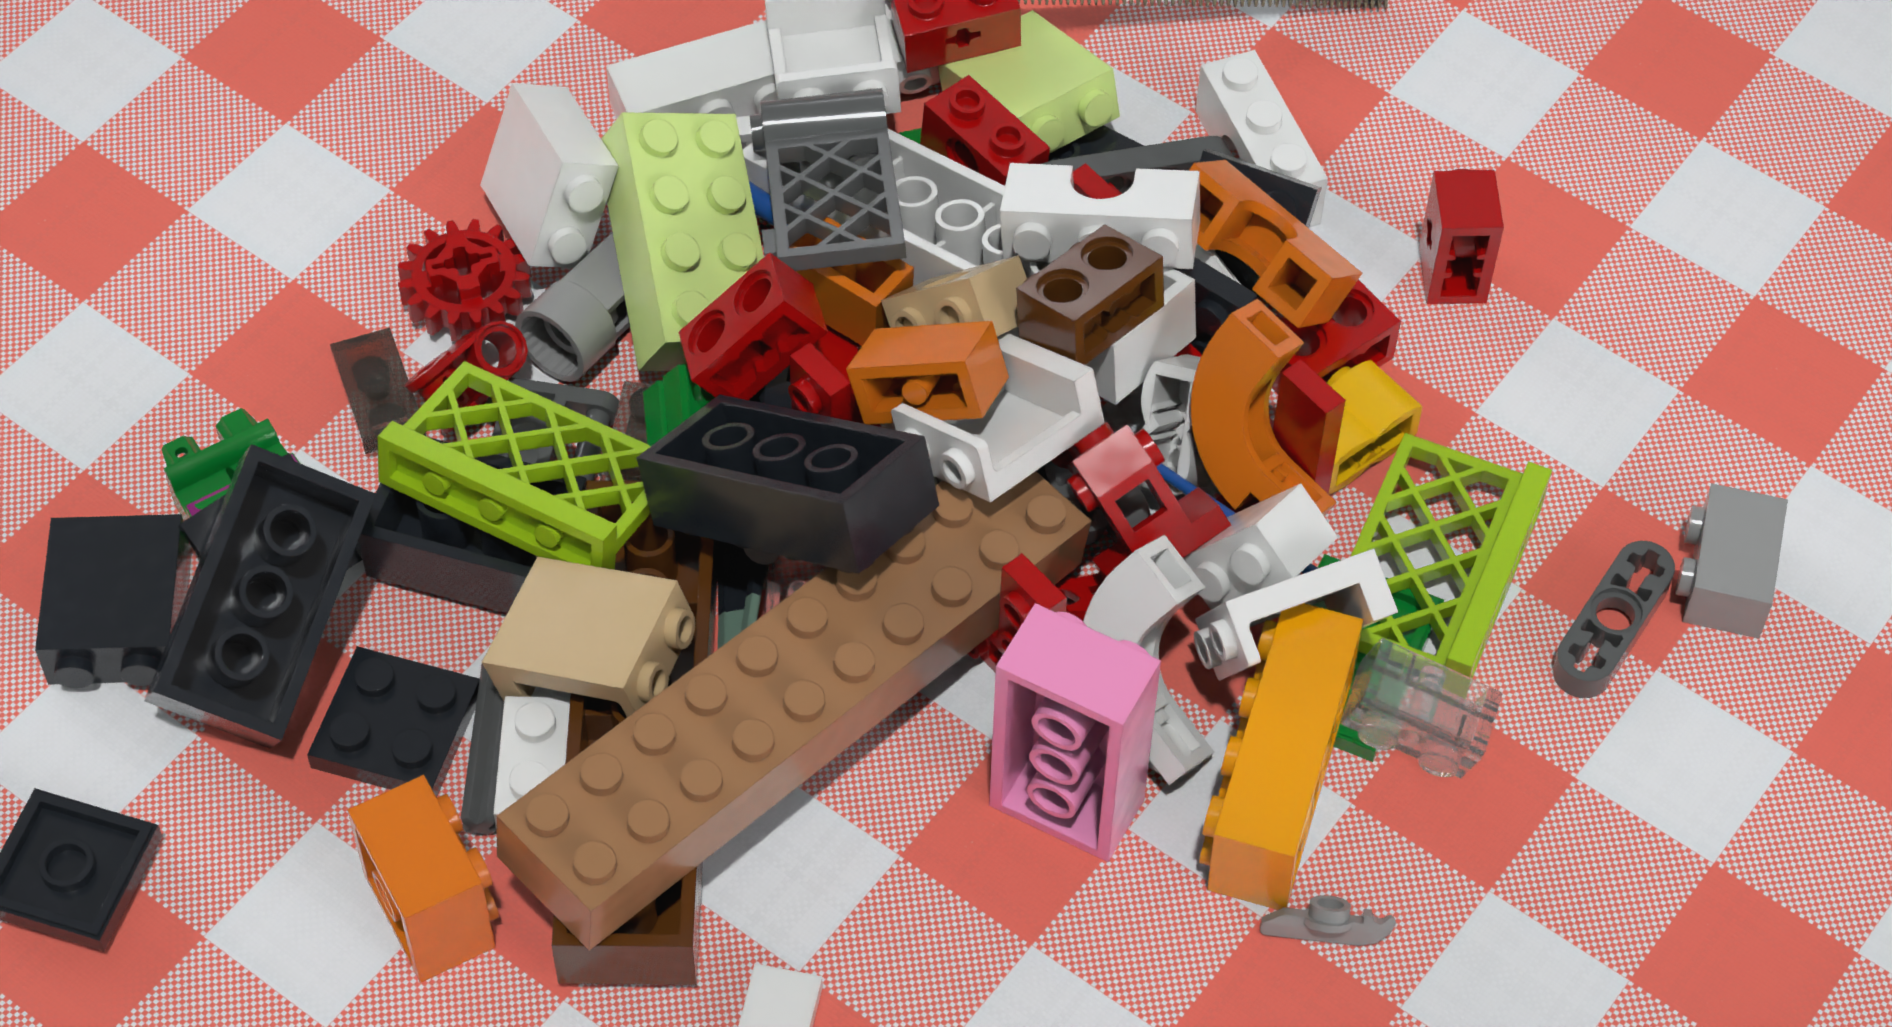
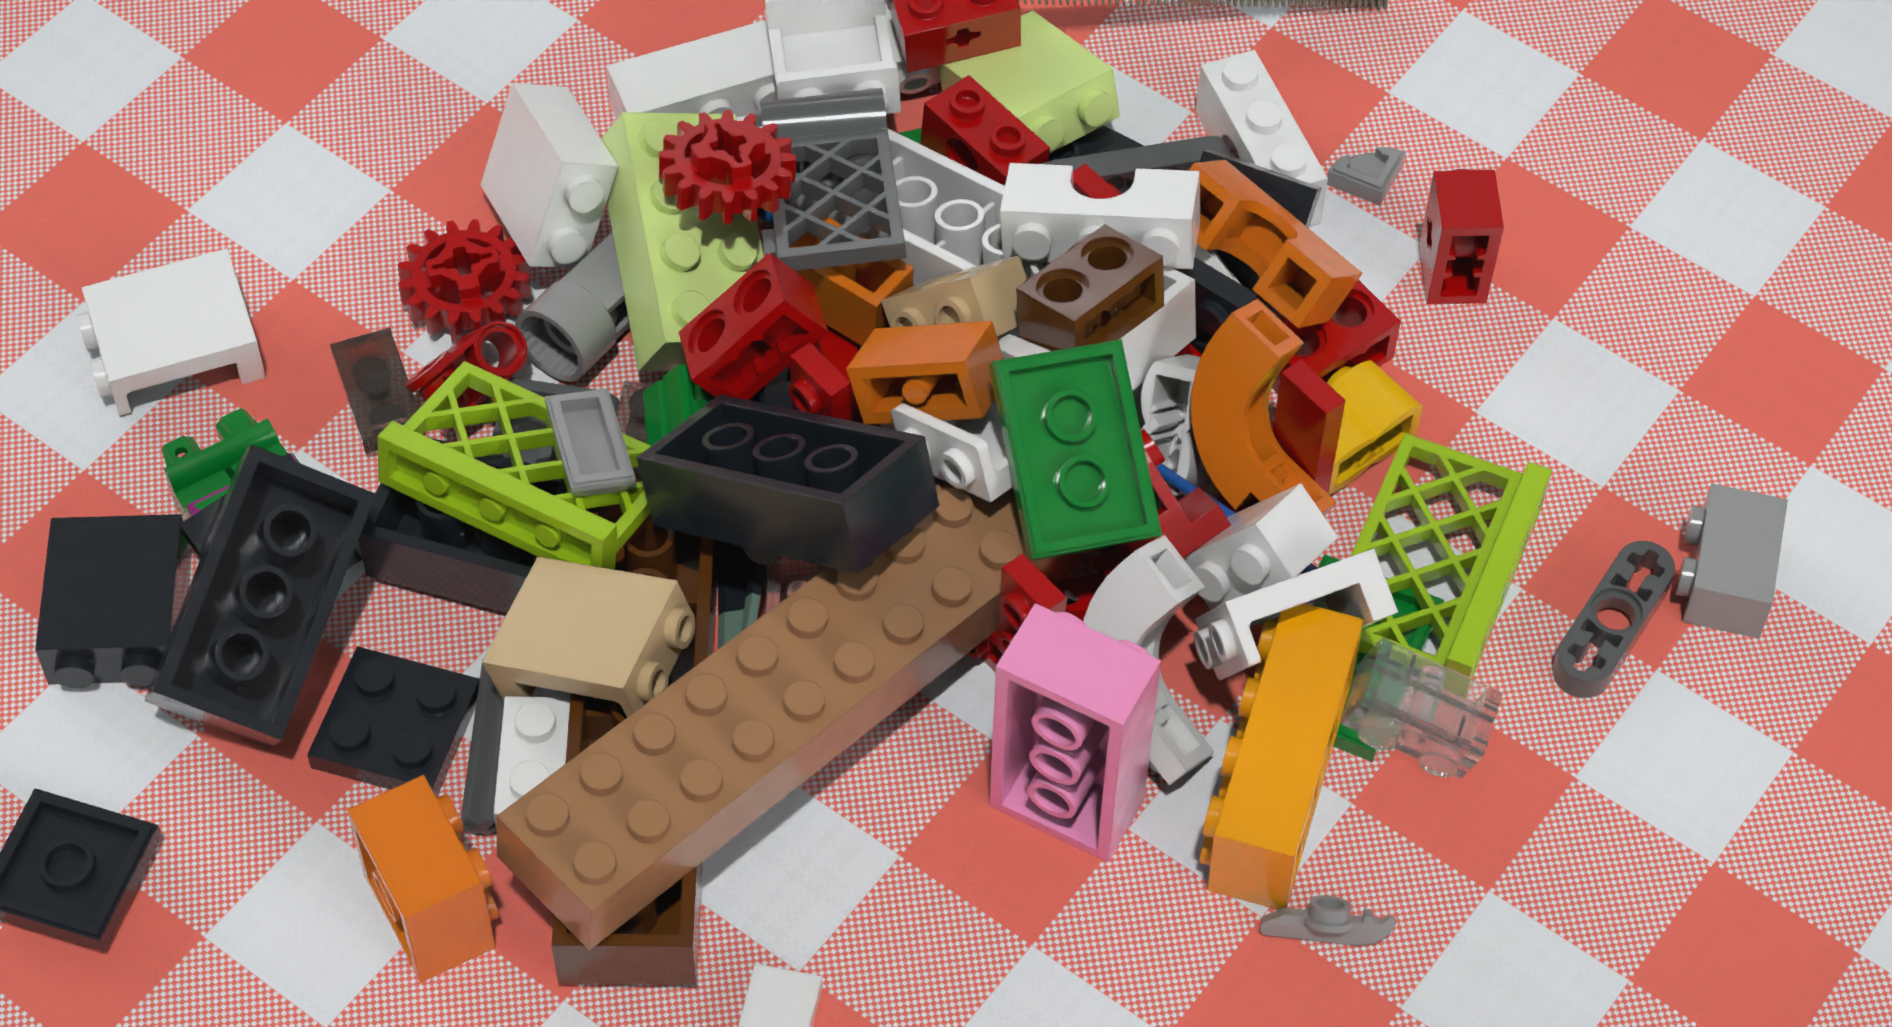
none -> white panel [76,248,266,416]
none -> light grey tile [544,388,636,497]
none -> red gear [659,110,796,224]
none -> green tile [989,339,1162,561]
none -> light grey tile [1327,147,1406,206]

